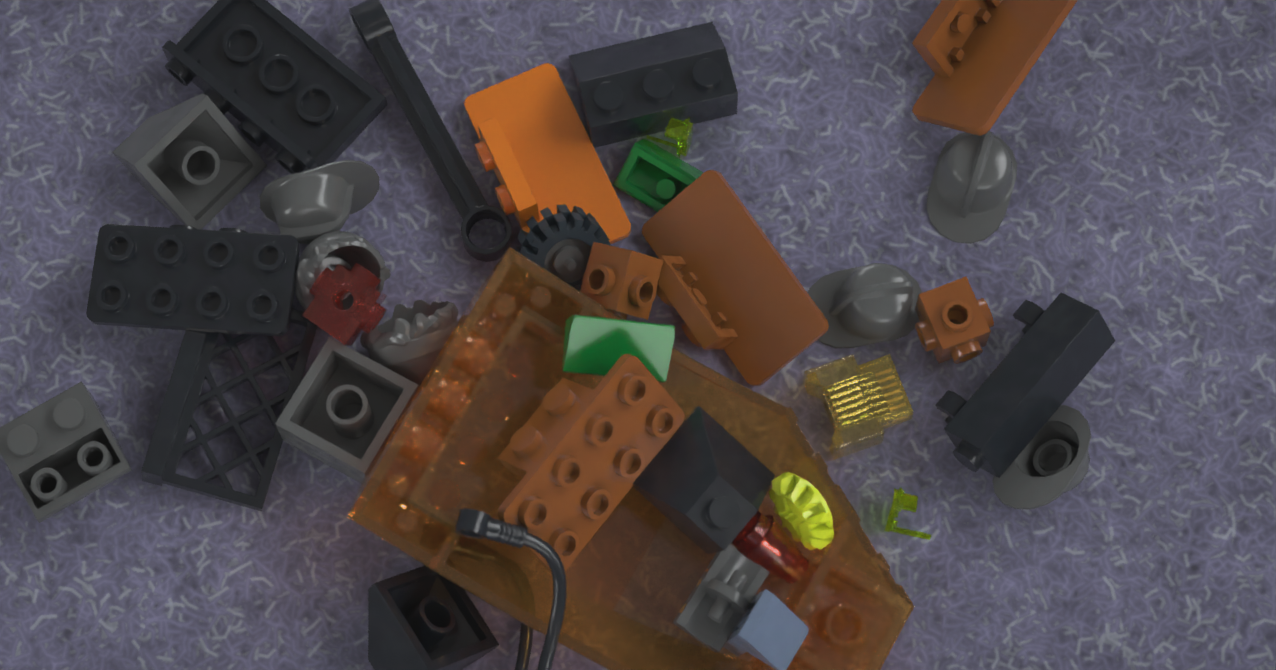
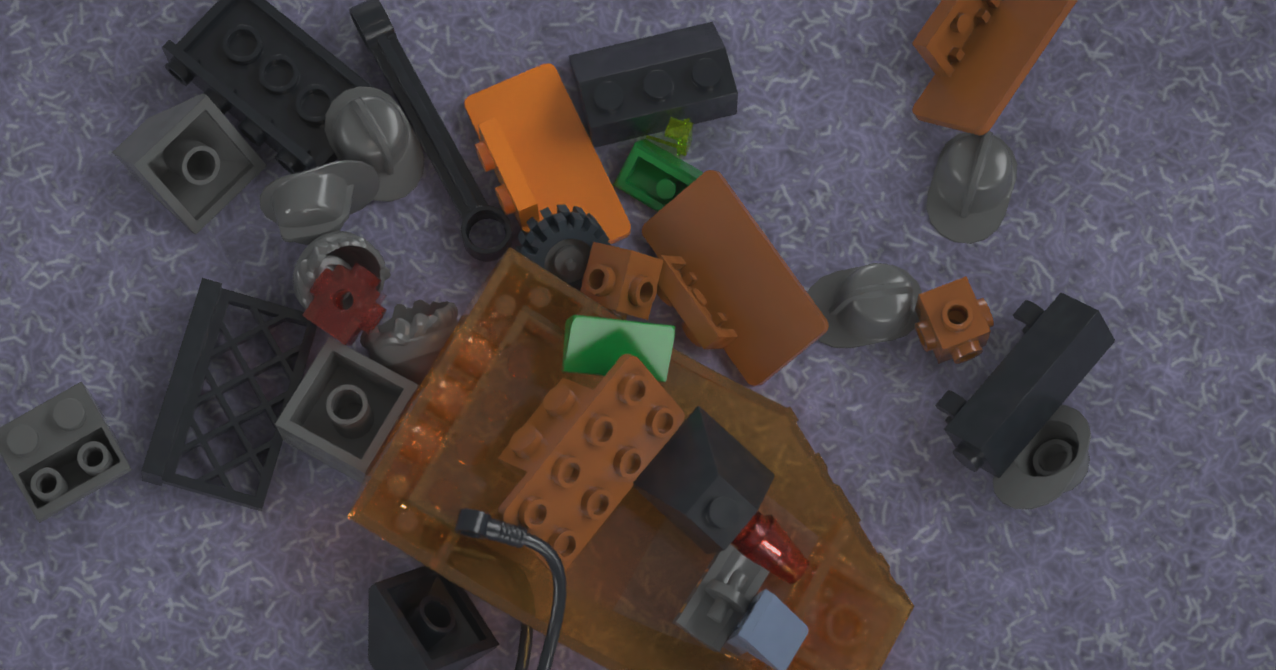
black bracket [86,224,300,336] -> none
neon yellow gear [769,472,834,550] -> none
clear yellow piece [803,354,914,460] -> none
clear neon green piece [884,487,931,540] -> none
none -> dark grey piece [325,86,424,202]

